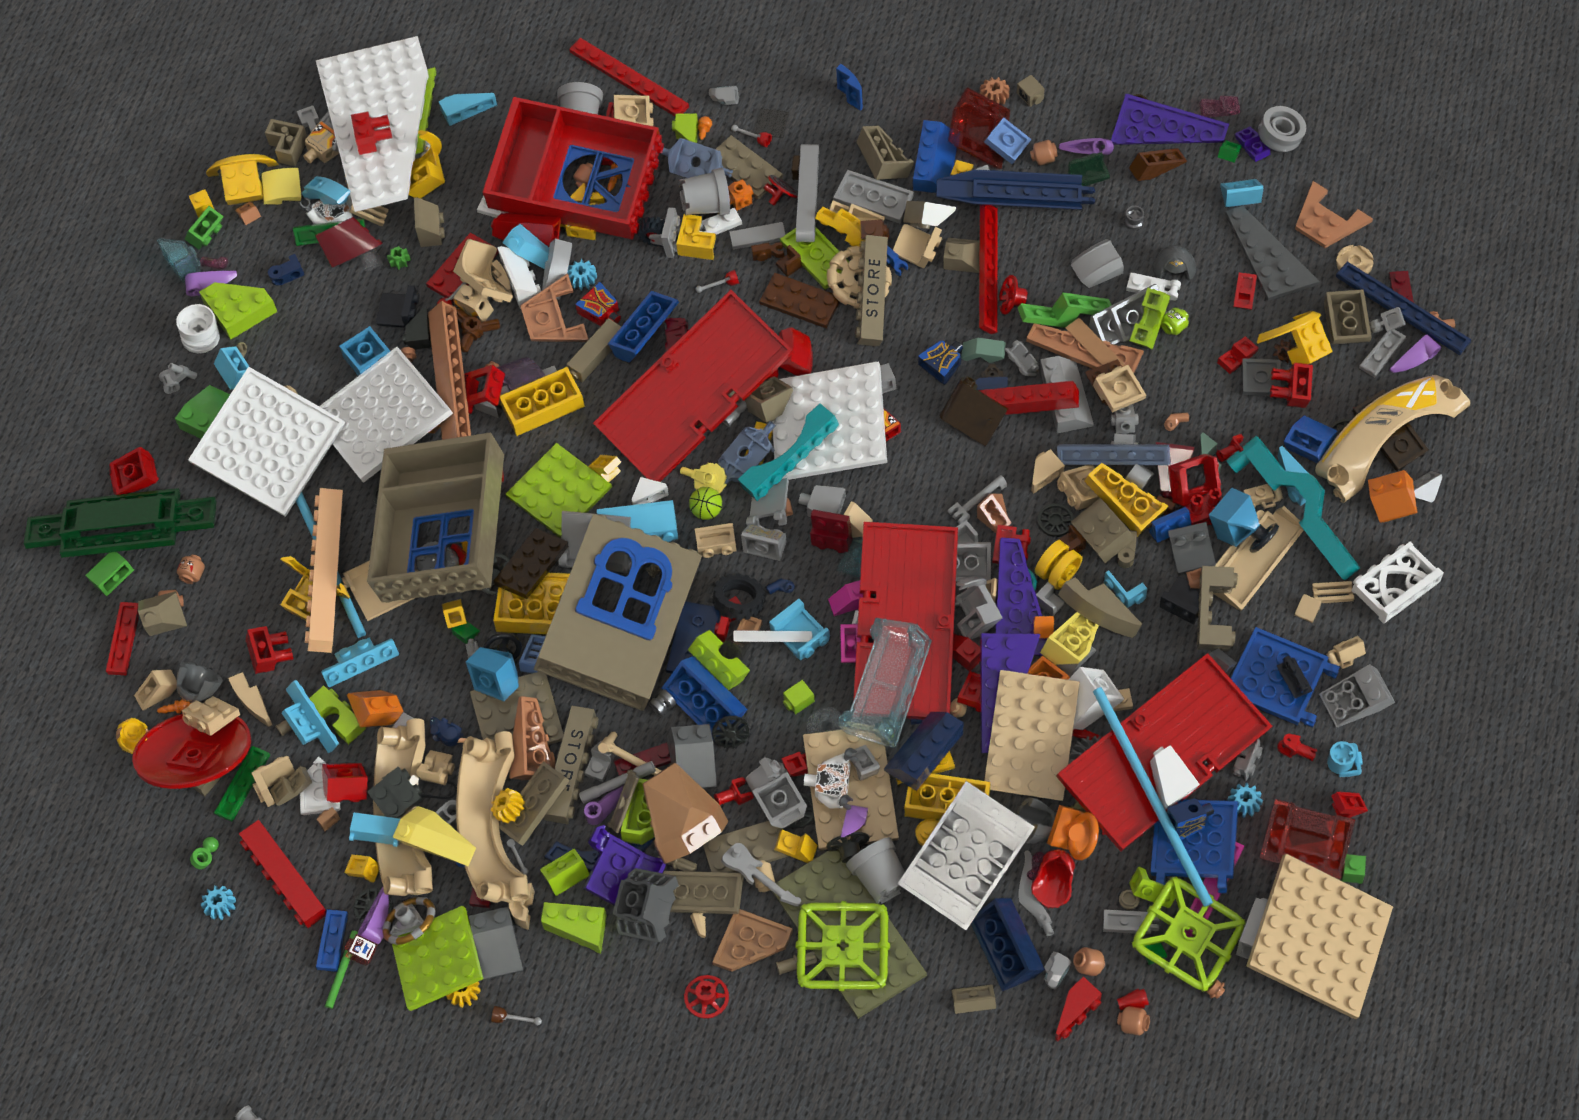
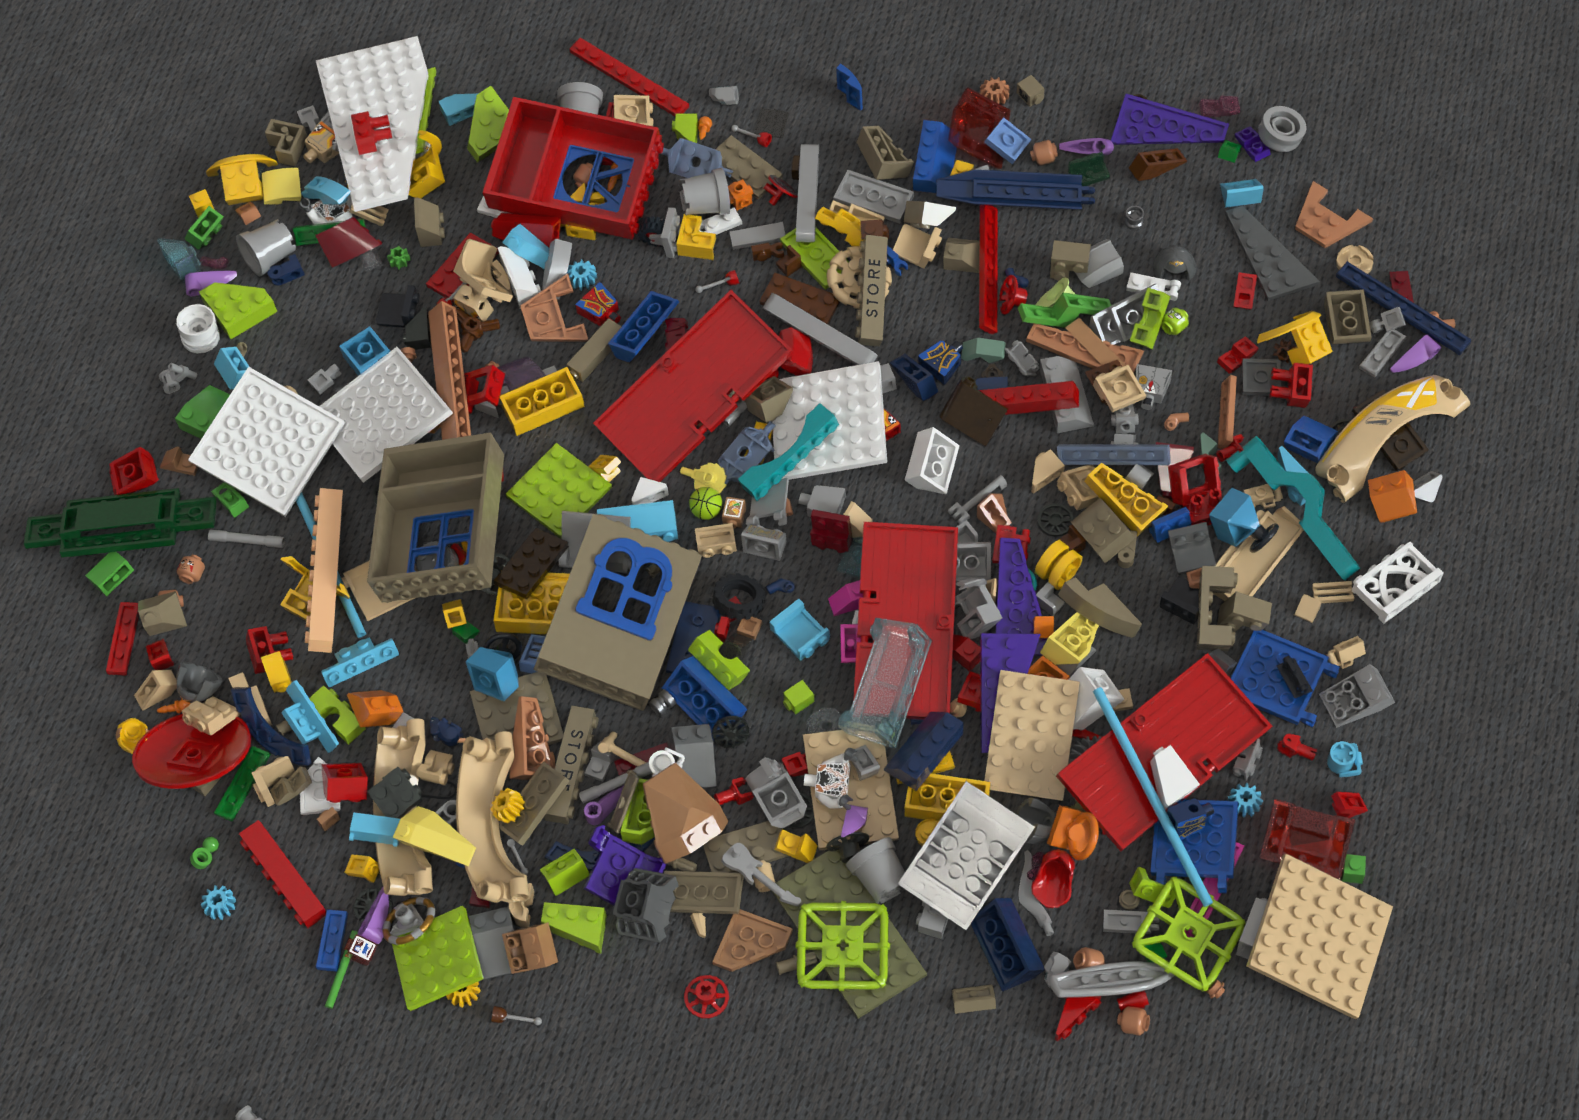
white sticker [733,631,812,642] -> none
medium azure bracket [1104,570,1147,608] -> none
none -> red slope [146,639,174,670]
none -> medium nougat slope [160,446,198,476]
none -> light grey piece [208,529,285,548]
none -> bright green slope [211,482,249,518]
none -> dark blue tile [231,687,311,766]
none -> light grey piece [236,219,296,276]
none -> yellow slope [261,651,292,693]
none -> light grey plate [308,364,342,395]
none -> lime brick [467,86,509,162]
none -> medium nougat slope [502,922,558,974]
none -> white piece [649,747,685,777]
none -> medium nougat brick [722,497,746,529]
none -> light grey beam [762,293,878,365]
none -> dark blue slope [890,354,938,401]
none -> white slope [905,427,959,494]
none -> light grey brick [916,901,949,939]
none -> dark blue arm [1005,268,1029,288]
none -> yellowish green piece [1036,277,1075,308]
none -> light grey piece [1049,961,1175,998]
none -> dark tan brick [1050,240,1091,281]
none -> light grey torso [1136,364,1172,410]
none -> dark tan brick [1217,591,1272,632]
none -> nougat tile [1218,375,1237,449]

